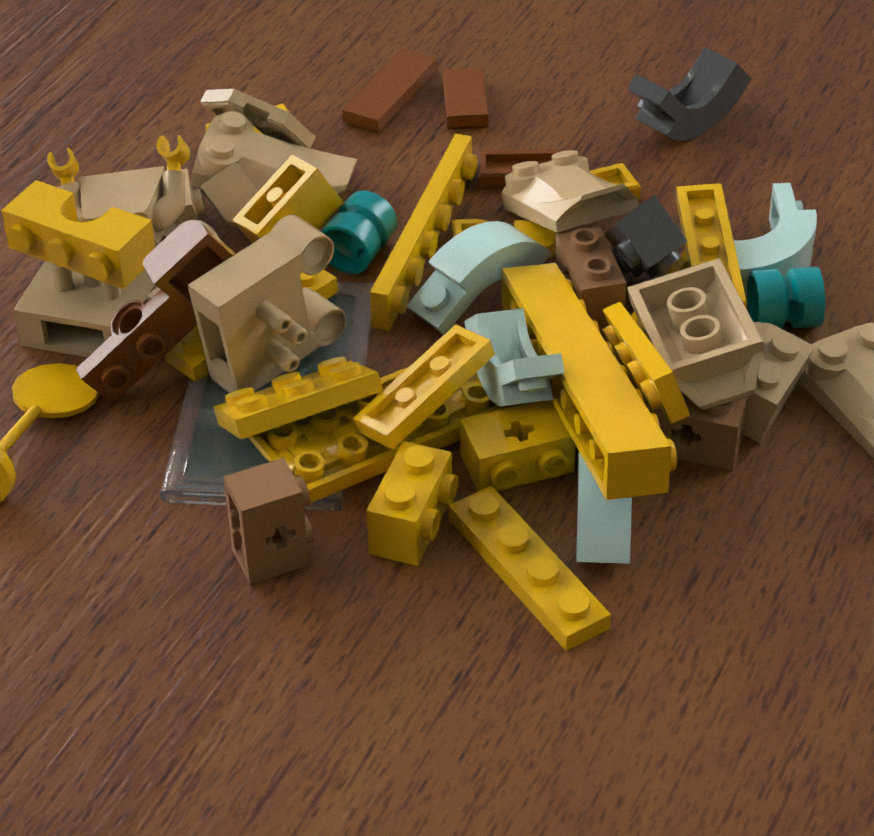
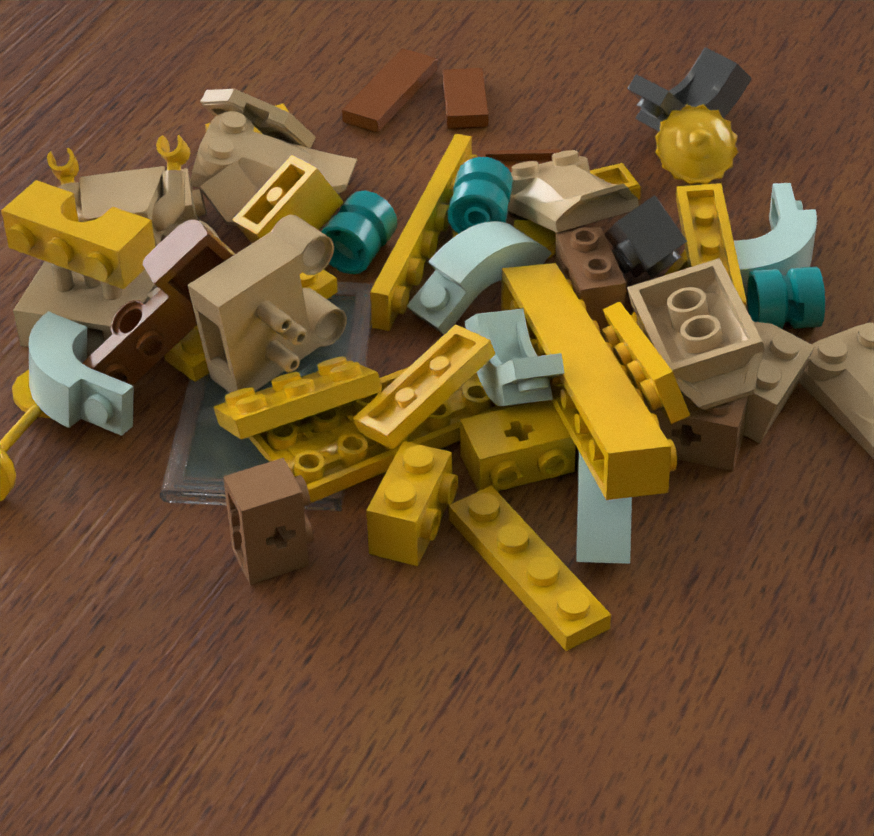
none -> light aqua arch [28,311,134,436]
none -> teal wheel [448,157,513,234]
none -> yellow piece [655,104,738,185]

